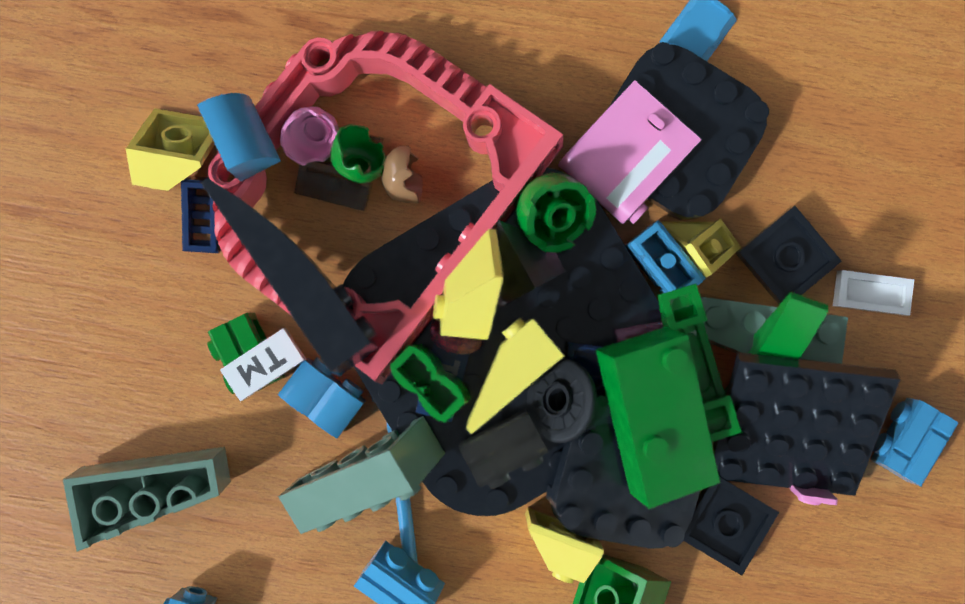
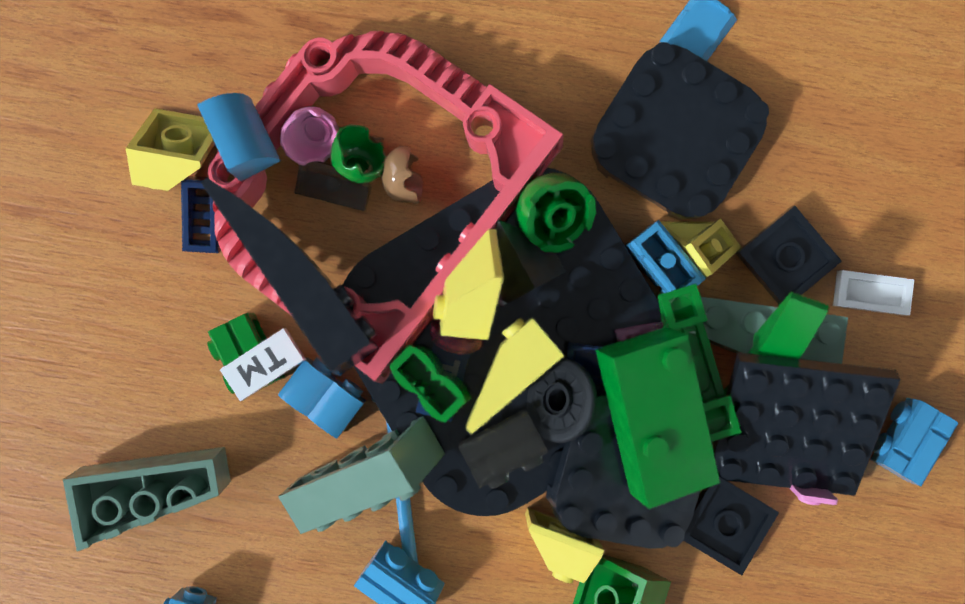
bright pink door [558,80,702,224] -> none

